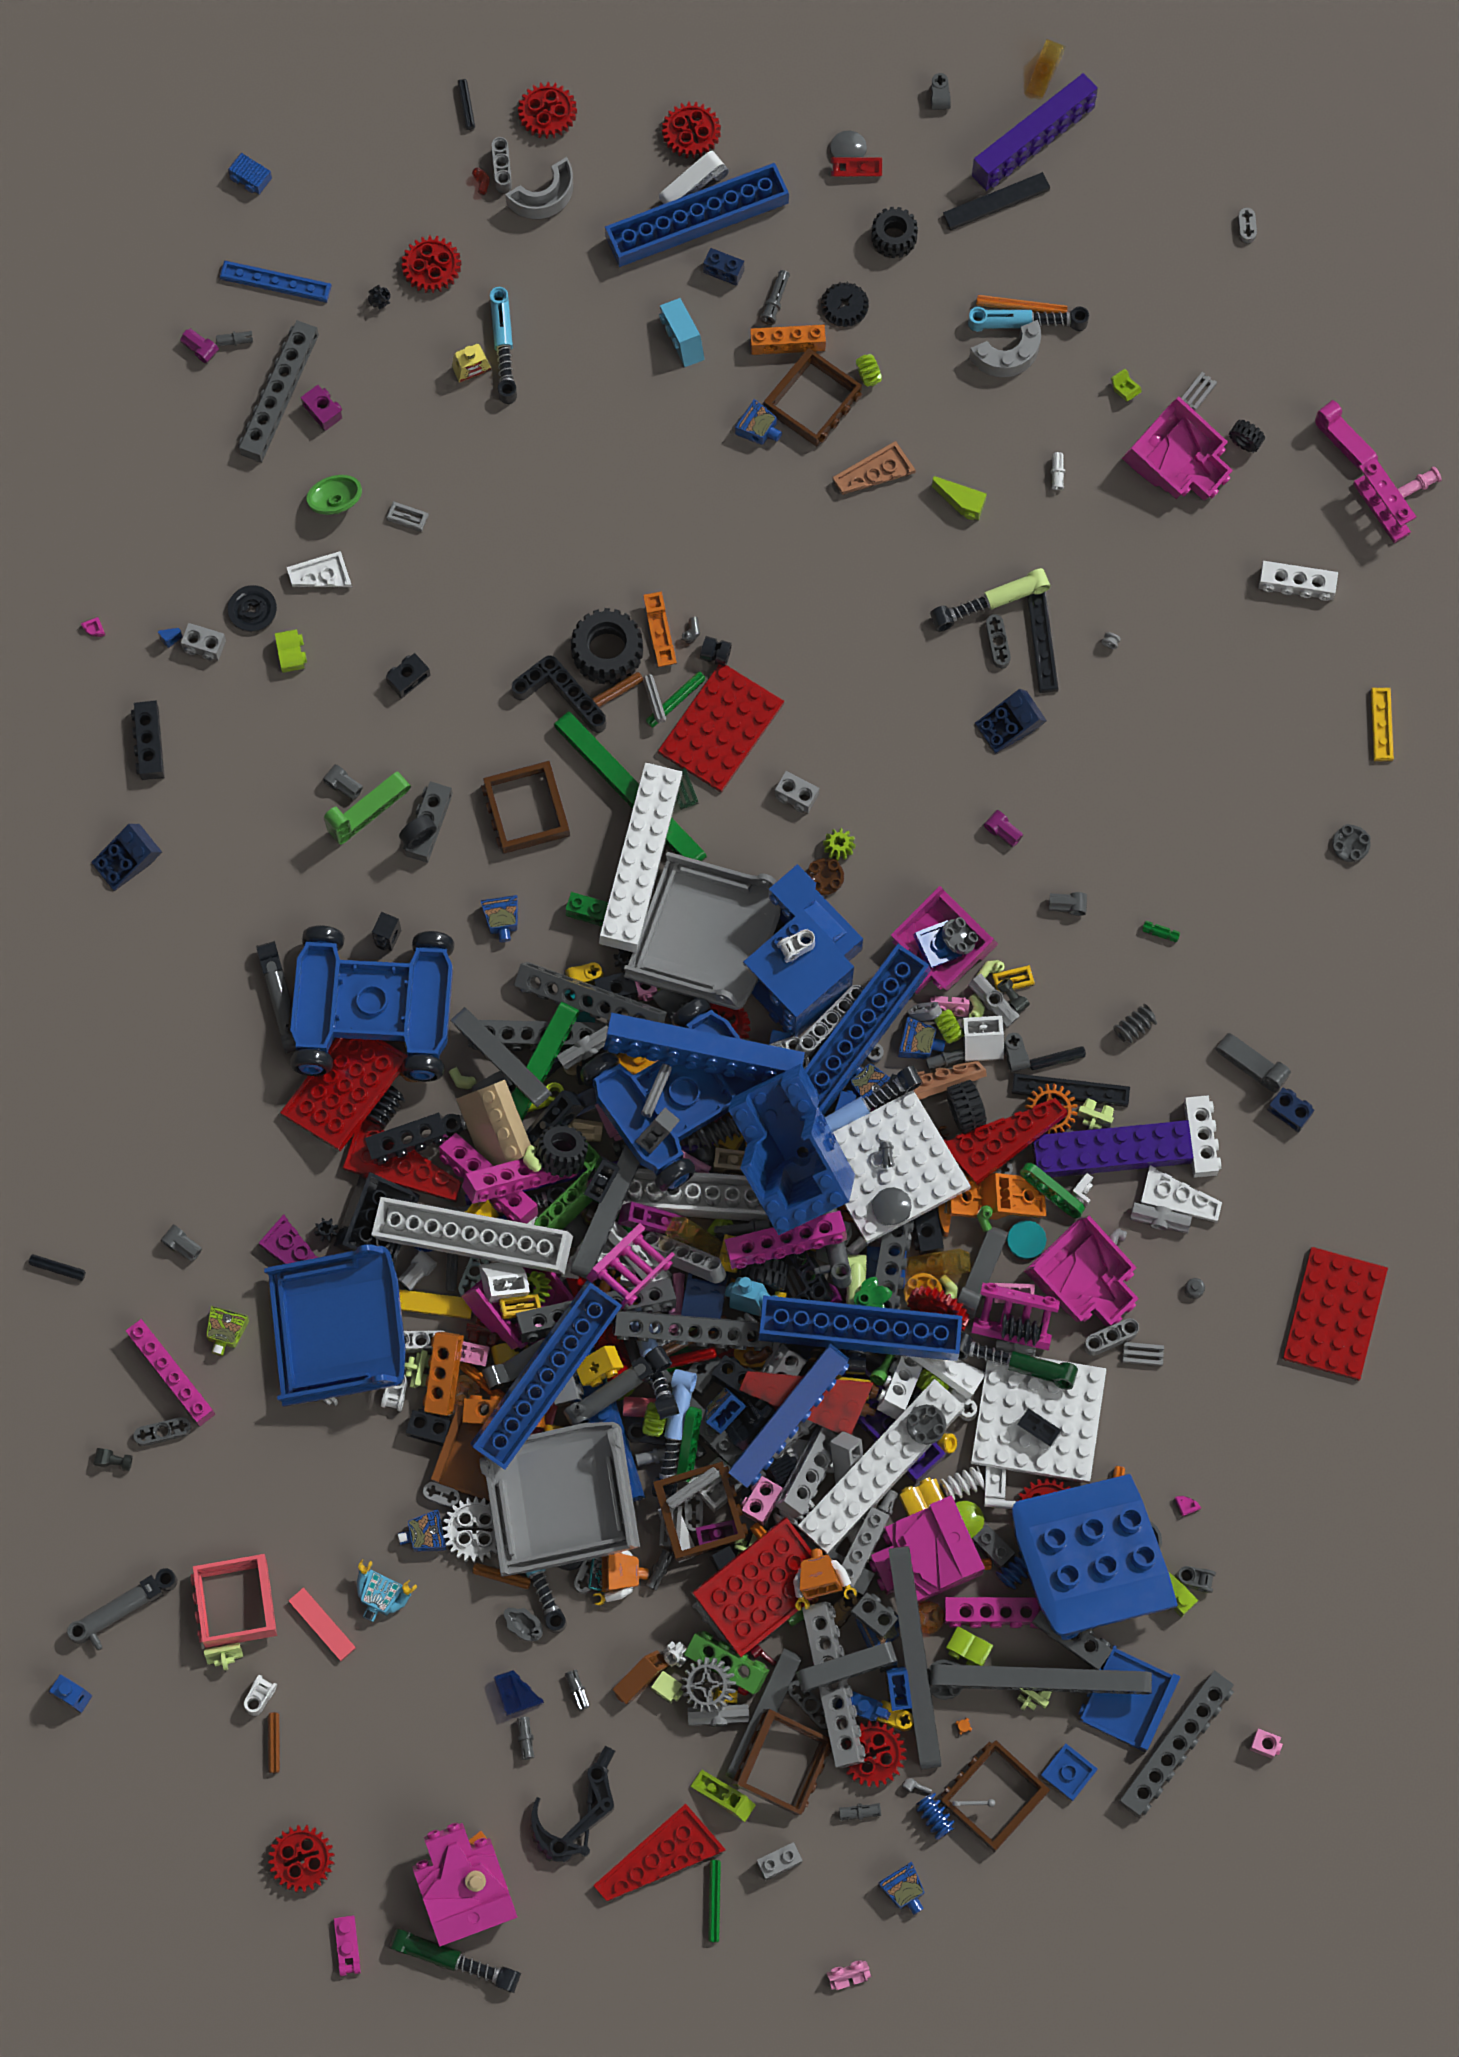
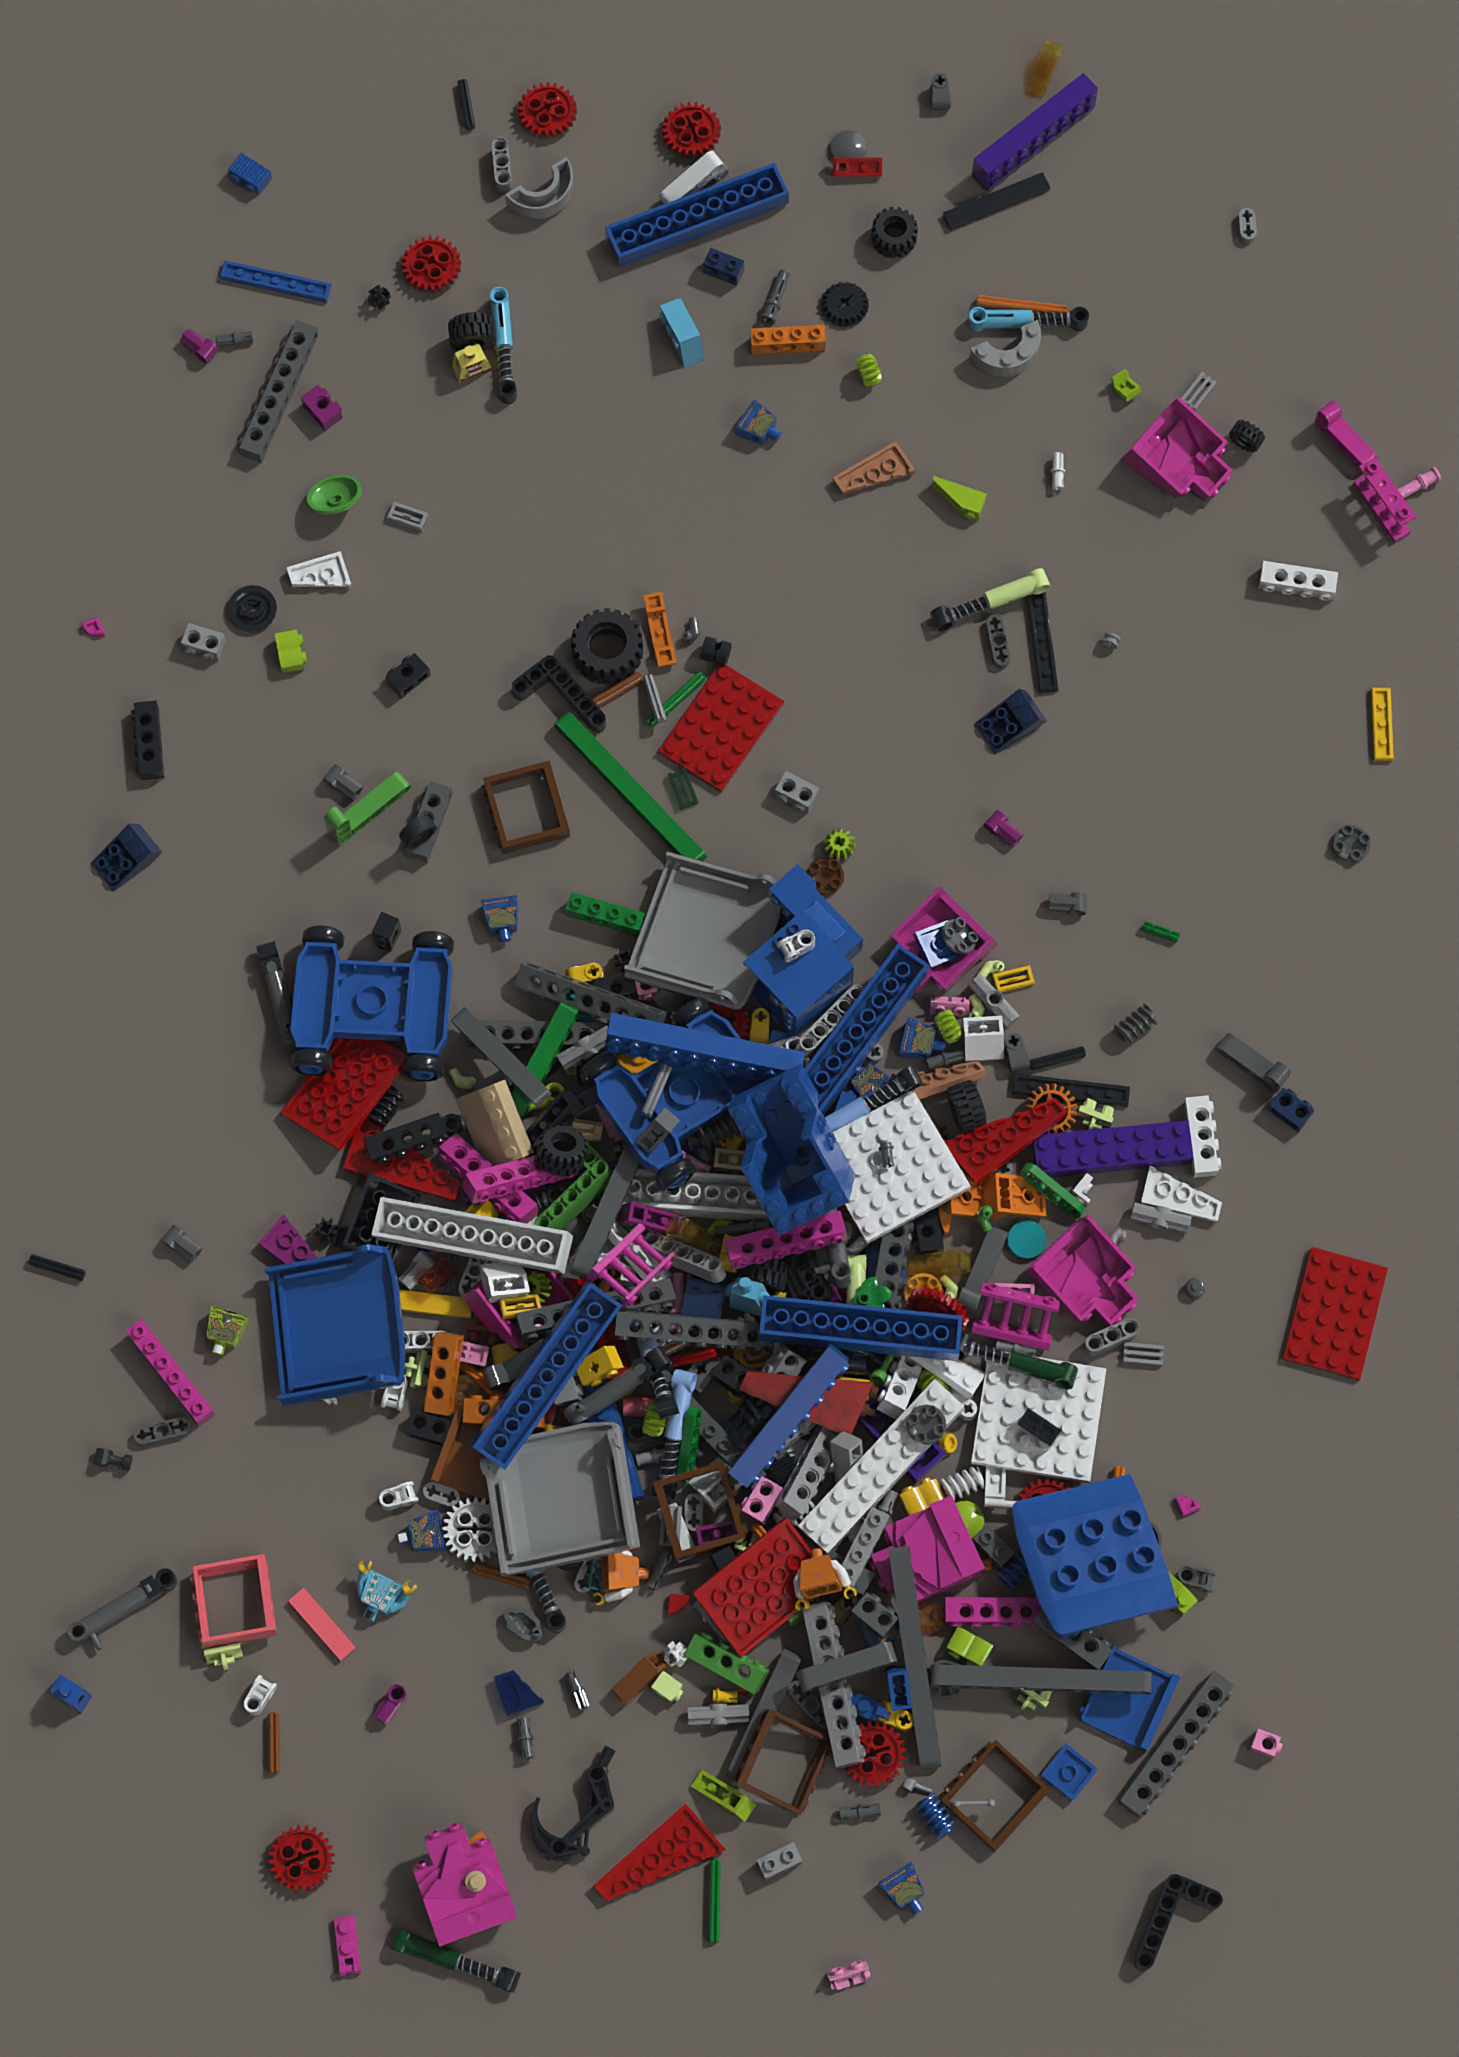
blue slope [158,628,183,648] -> none
clear red arm [472,167,490,195] -> none
yellowish green arm [523,1145,542,1172] -> none
black brick [581,1156,620,1203] -> none
white brick [599,763,682,953] -> none
light grey axle [666,1467,720,1509] -> none
light grey gear [681,1657,736,1713] -> none
blue torso [705,1387,746,1434] -> none
dark red hand [749,1645,776,1666] -> none
reddish brown window [763,348,862,447] -> none
dark grey dish [872,1187,912,1225] -> none
light grey beam [908,1002,942,1021] -> none
orange piece [955,1718,972,1735] -> none
pearl dark grey leg [997,978,1030,1014] -> none
black piece [1000,1313,1043,1346] -> none
none -> magenta piece [373,1684,407,1725]
none -> white piece [379,1481,419,1511]
none -> clear red hips [417,1257,457,1294]
none -> black tyre [448,312,496,351]
none -> red tile [668,1594,690,1615]
none -> yellow piece [750,1008,770,1045]
none -> black beam [1134,1874,1223,1971]

